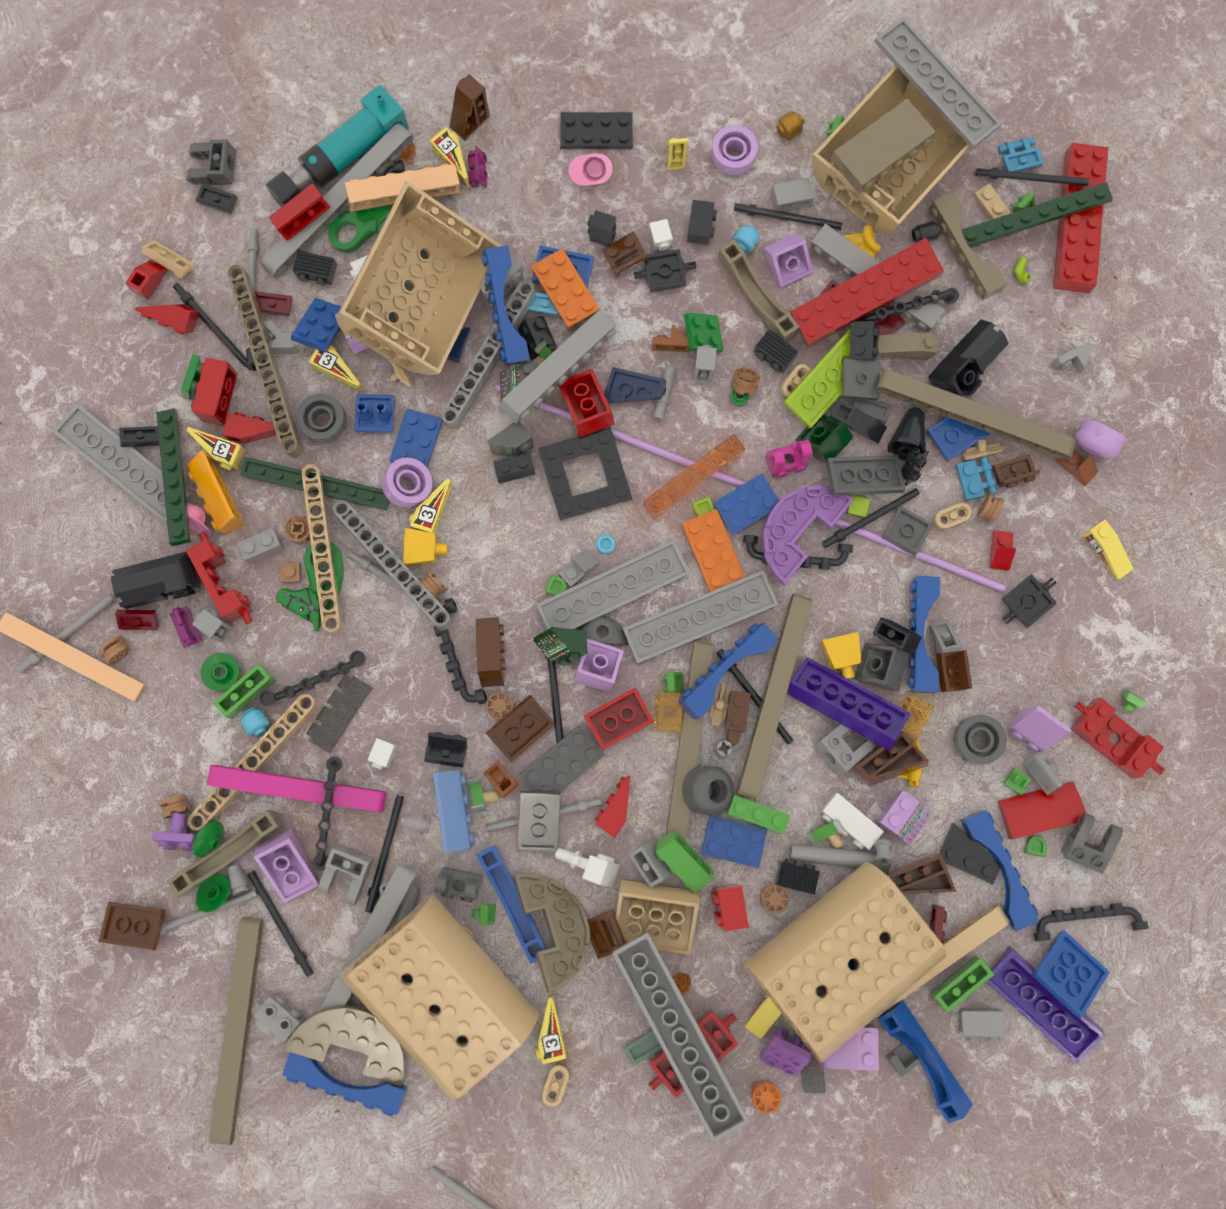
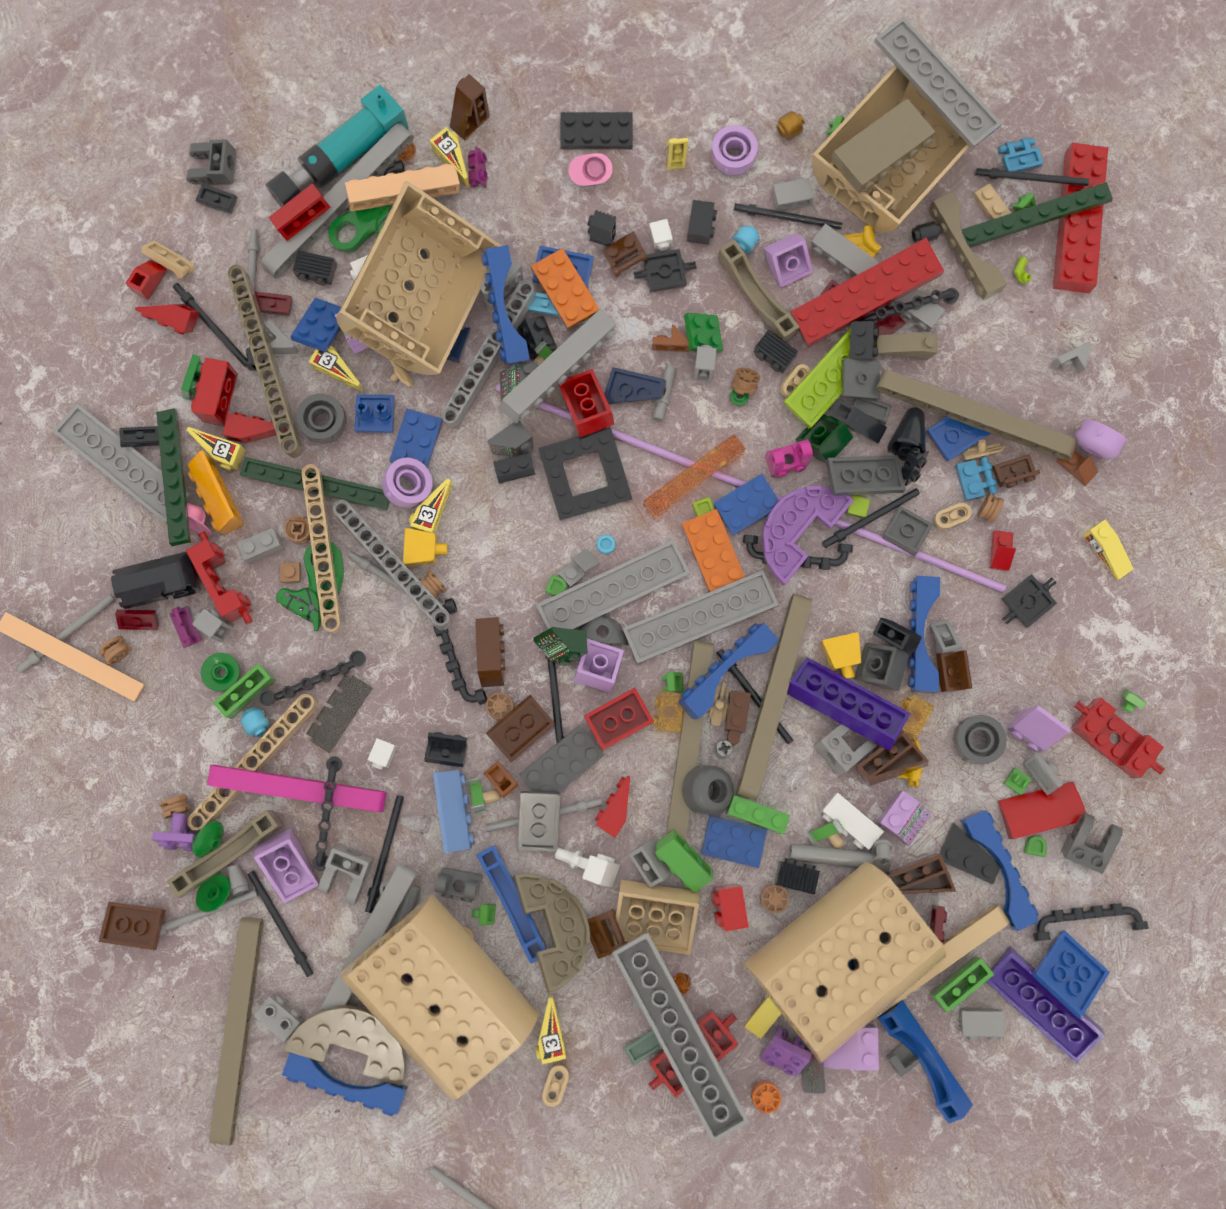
black brick [928,319,1009,396] -> none

